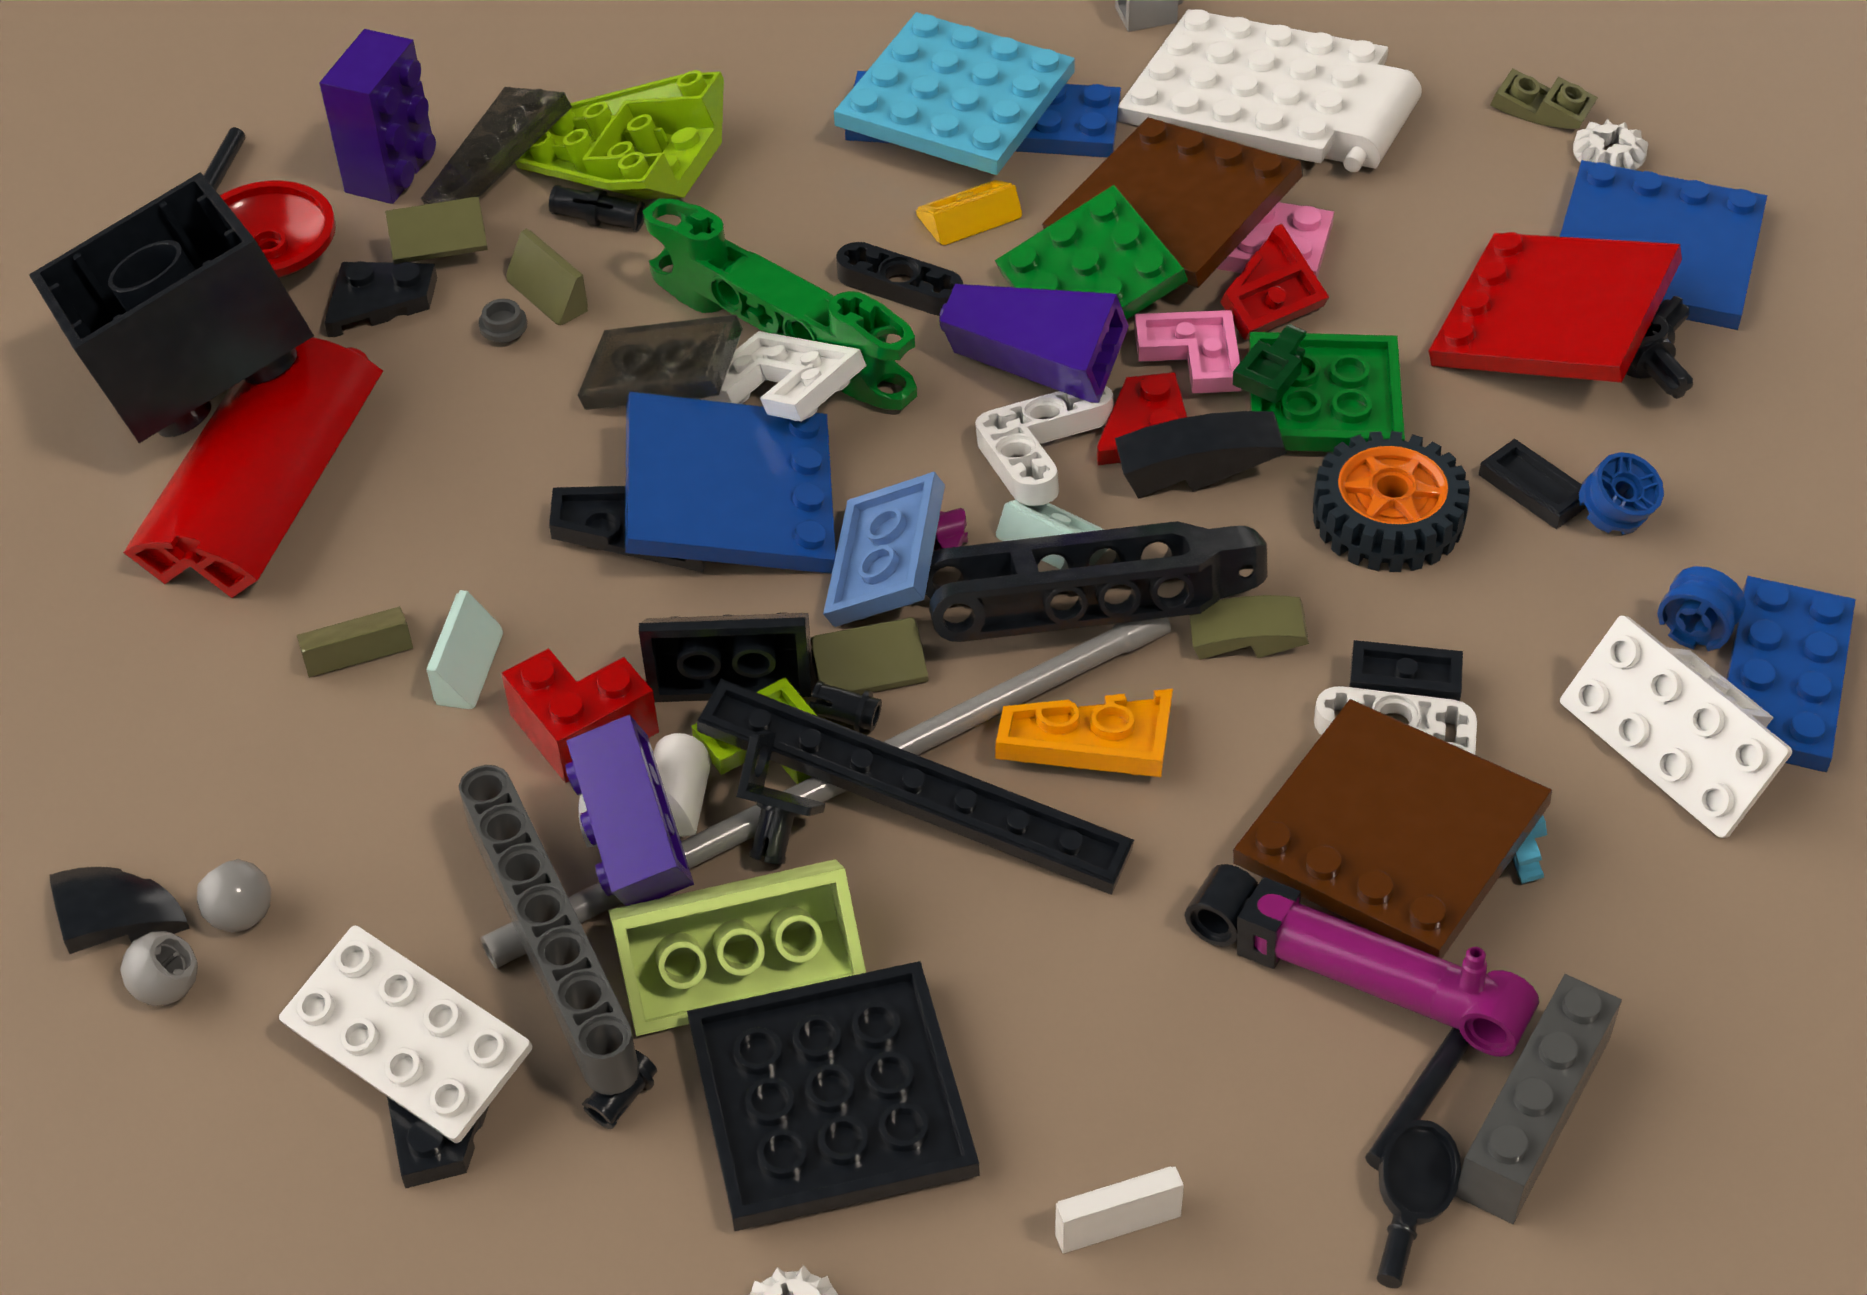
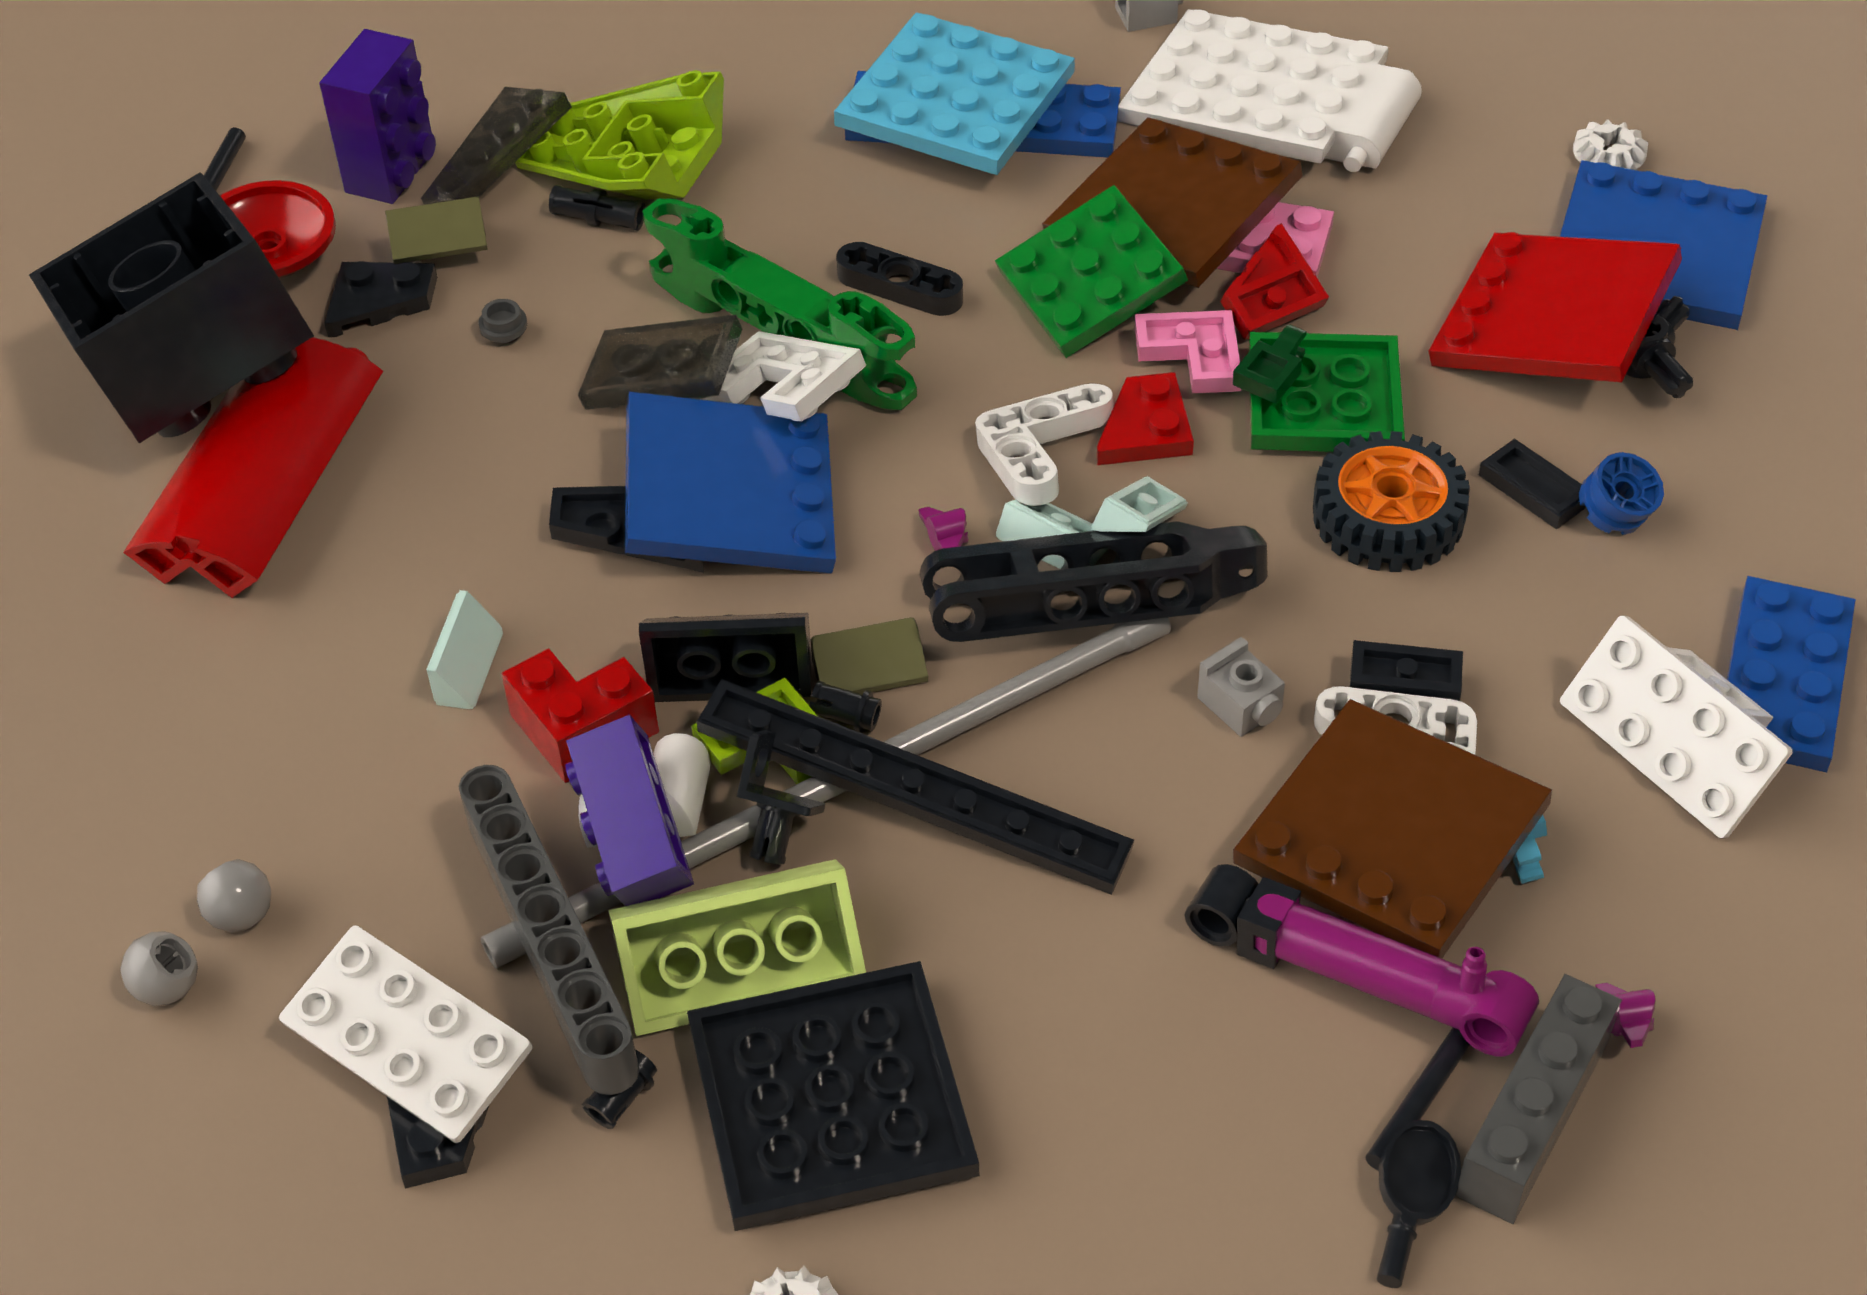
black brick [49,867,190,954] -> none
olive slope [297,606,413,678] -> none
olive slope [506,229,588,325] -> none
medium blue plate [823,471,945,627] -> none
yellow slope [916,180,1022,245] -> none
dark purple slope [939,284,1129,403] -> none
light orange wing [995,688,1173,777] -> none
white tile [1055,1166,1184,1254] -> none
black slope [1115,411,1287,499] -> none
olive slope [1189,595,1309,660] -> none
olive slope [1490,68,1598,129] -> none
blue wheel [1657,566,1746,651] -> none
none -> light aqua slope [1091,476,1188,532]
none -> light grey brick [1197,637,1285,737]
none -> magenta piece [1595,983,1656,1048]

